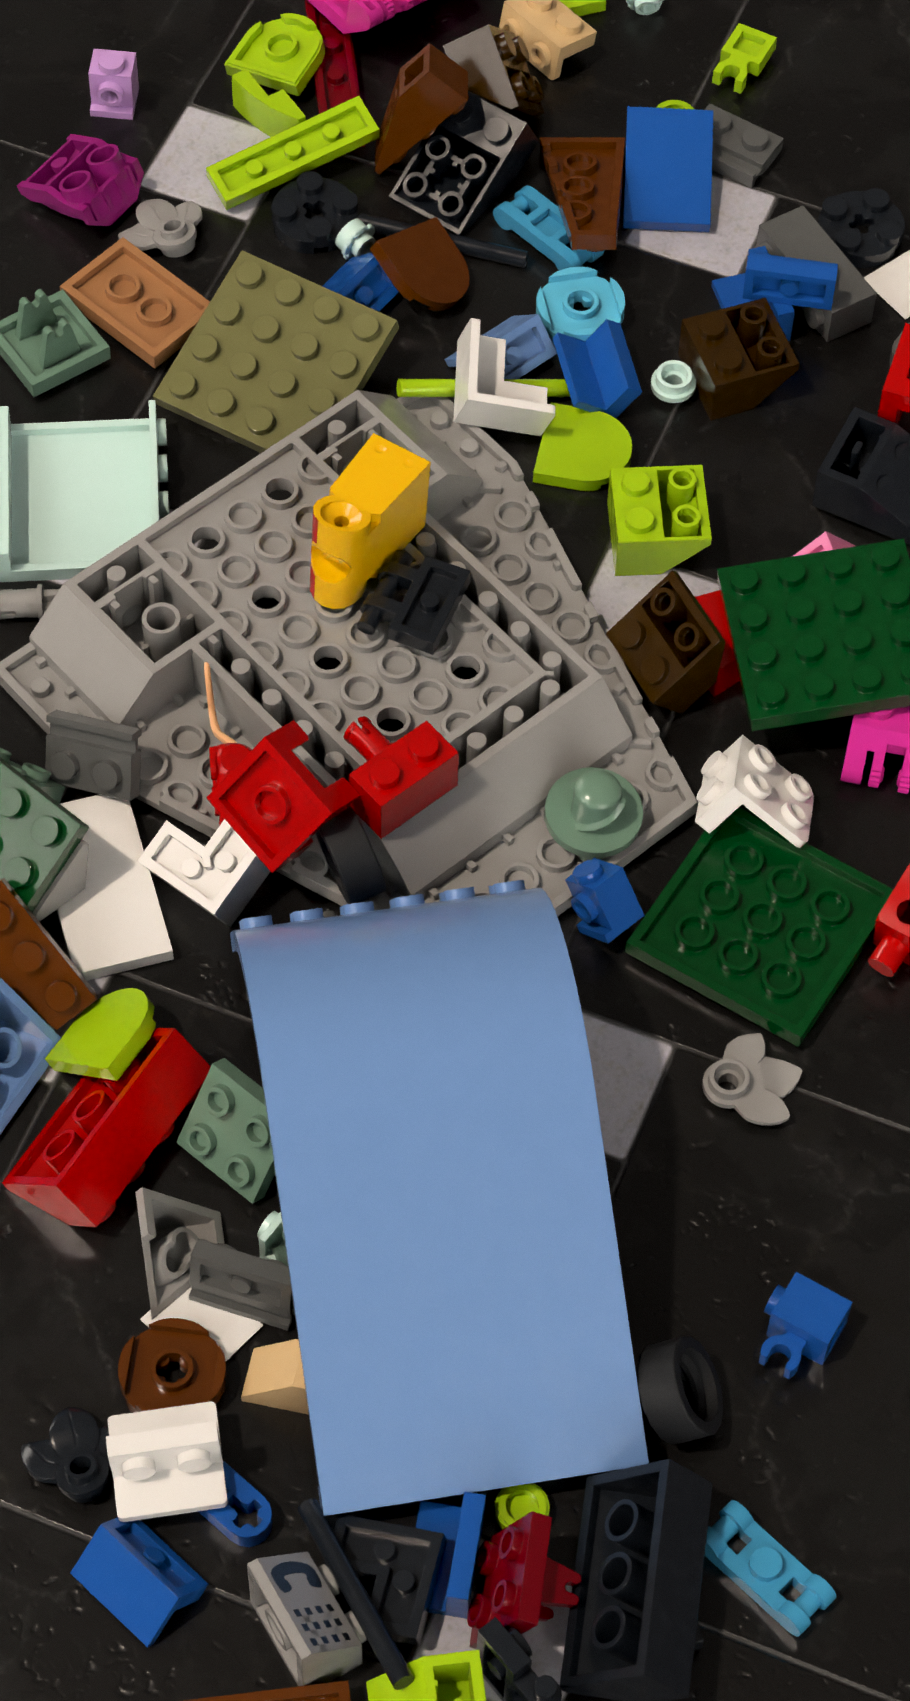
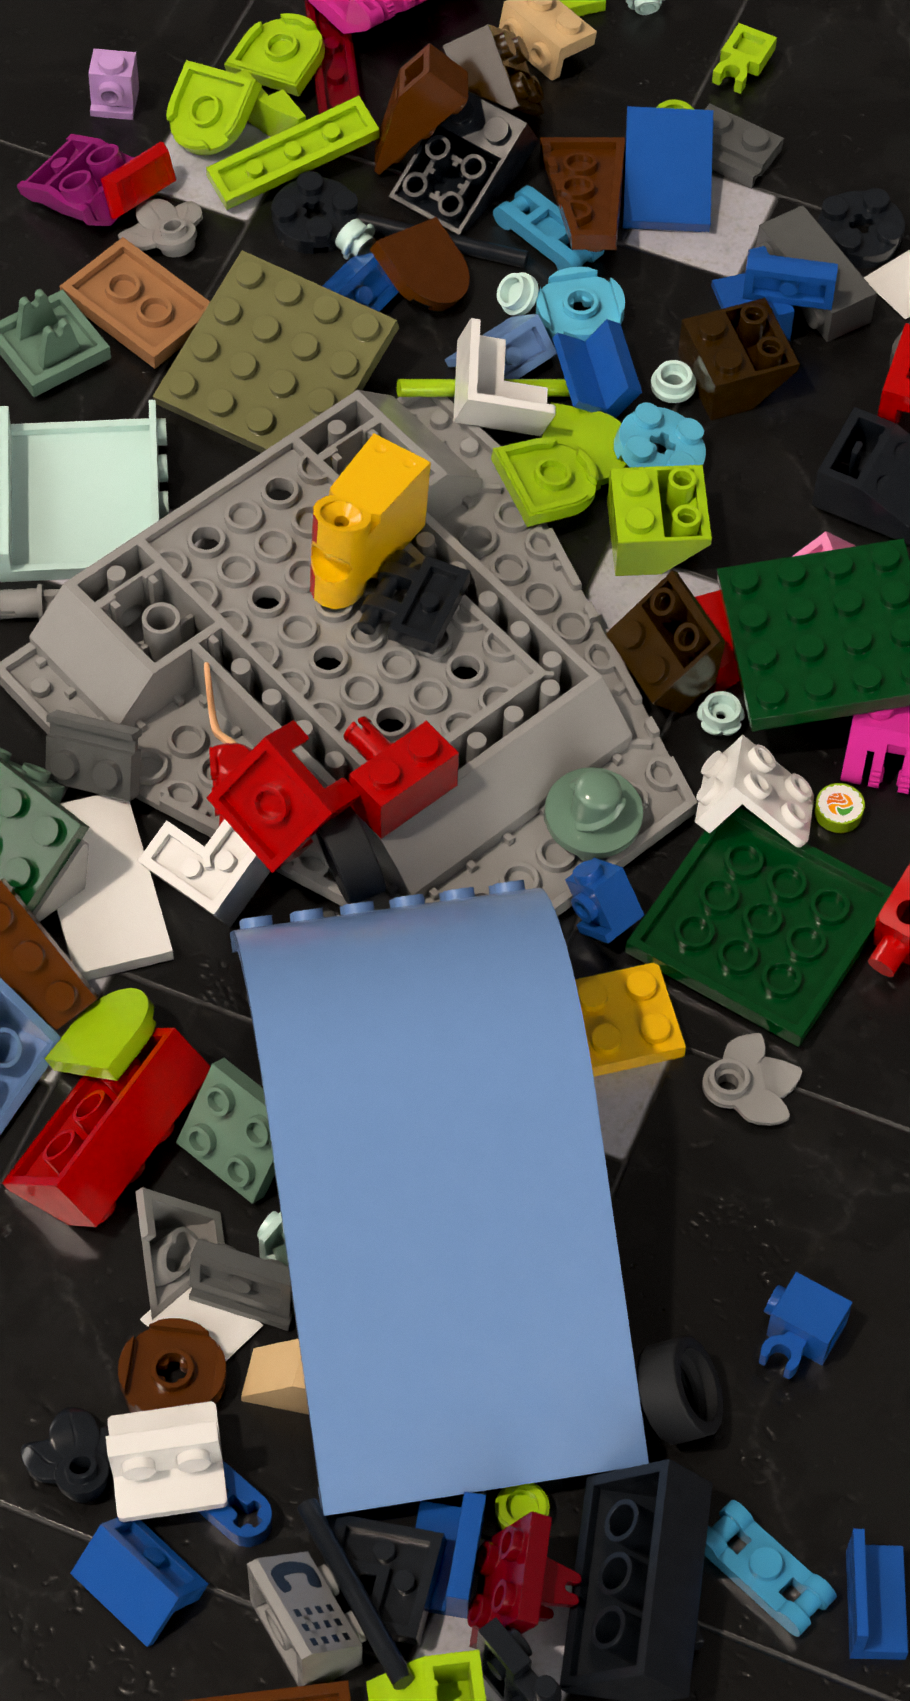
none -> red tile [101,142,176,219]
none -> lime tile [166,60,262,155]
none -> lime tile [491,437,599,527]
none -> light aqua plate [497,272,539,316]
none -> yellow plate [575,962,686,1077]
none -> medium azure plate [614,402,706,468]
none -> light aqua plate [697,691,745,736]
none -> tile [814,783,865,833]
none -> blue panel [846,1528,908,1660]

